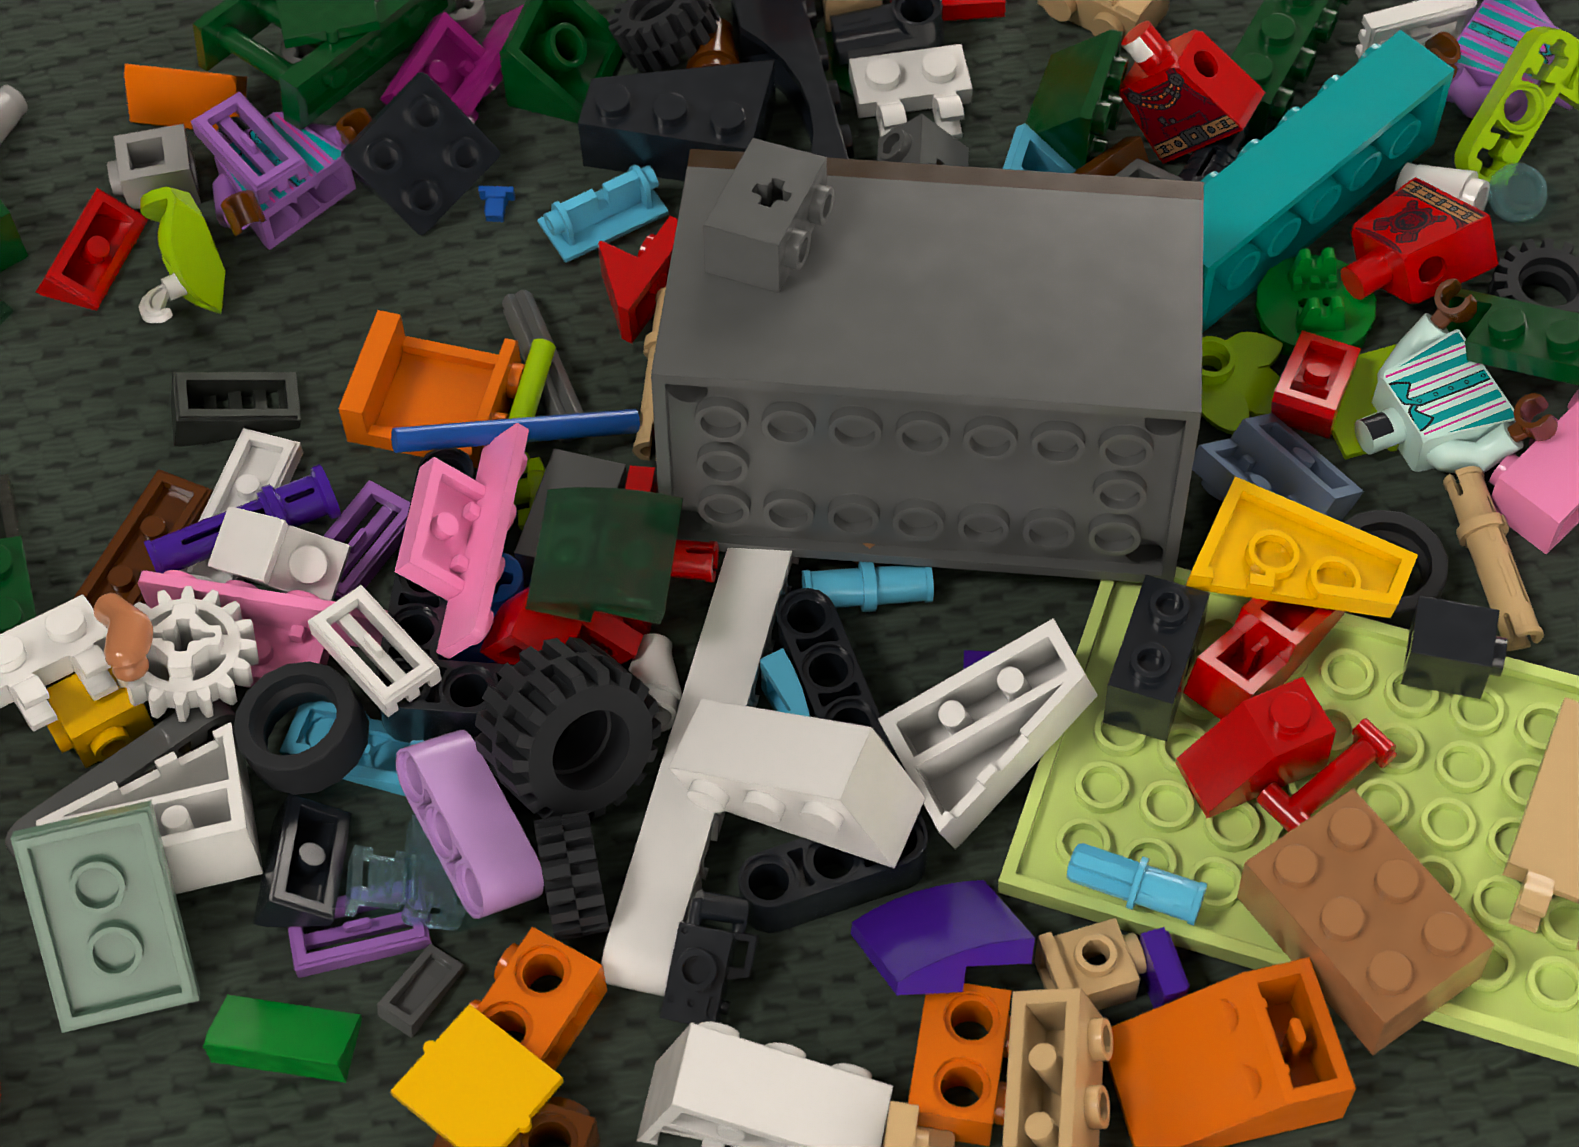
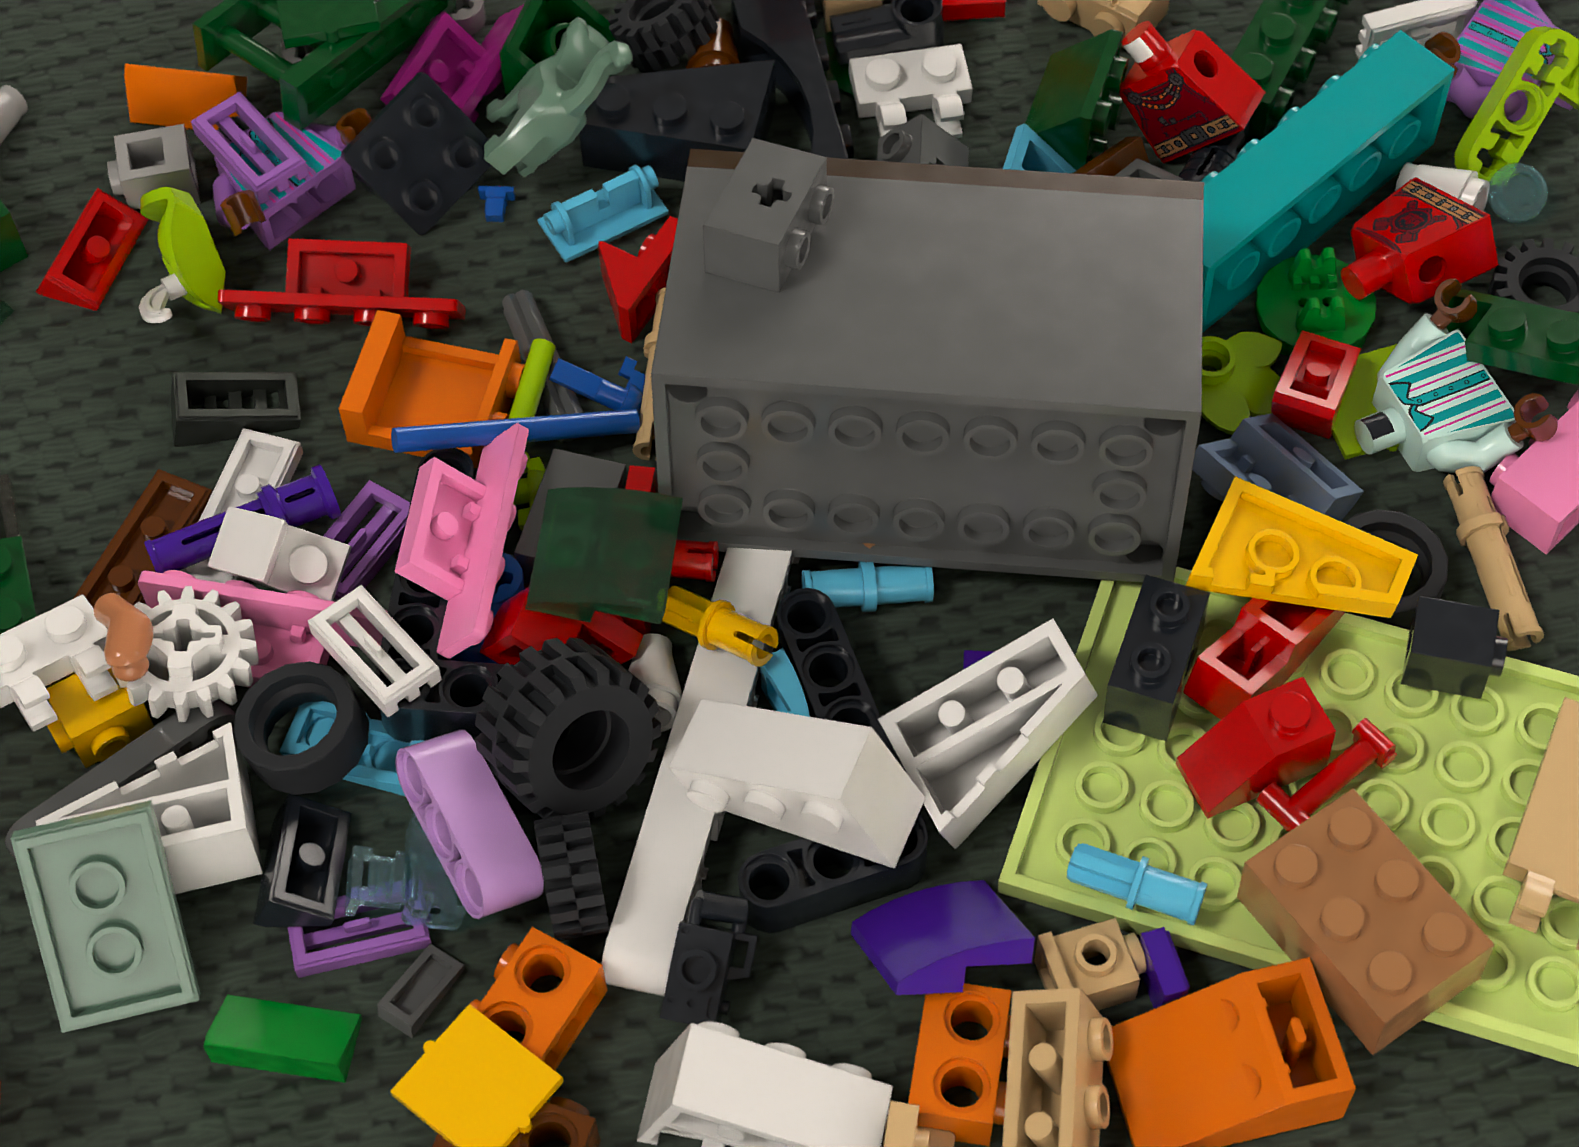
none -> red bracket [218,238,466,329]
none -> sand green animal [484,17,633,178]
none -> blue piece [549,356,645,438]
none -> yellow axle [657,586,779,667]

